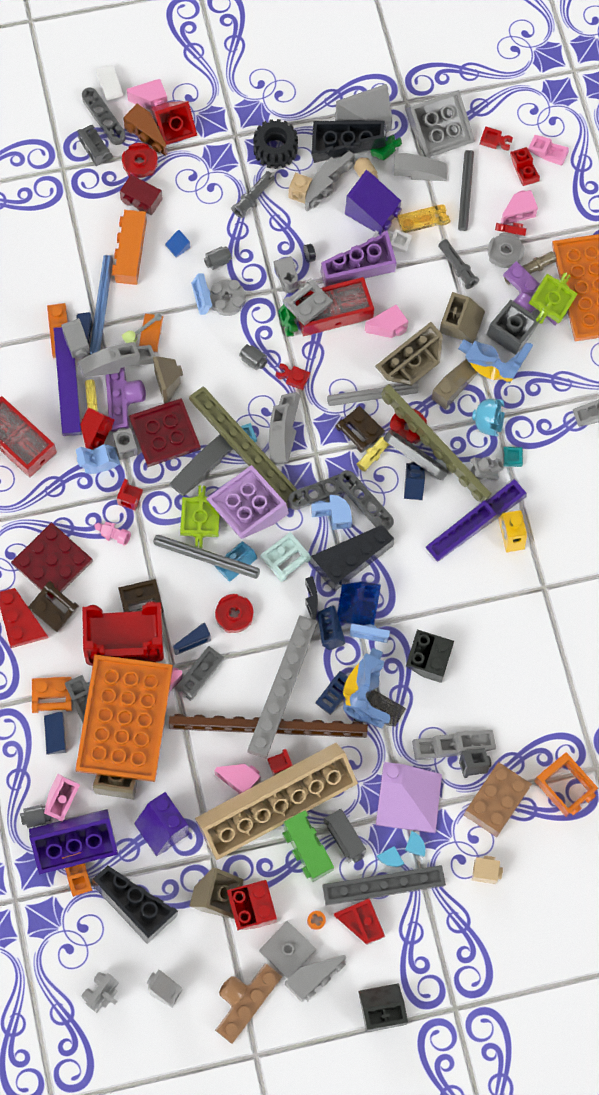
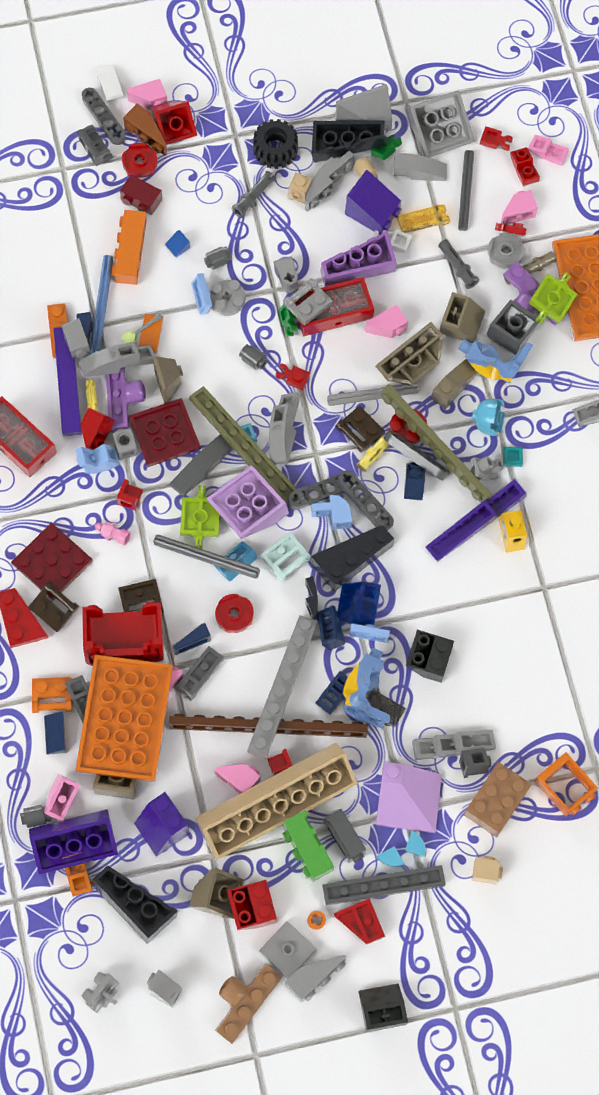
black tile [303,243,316,263] -> none

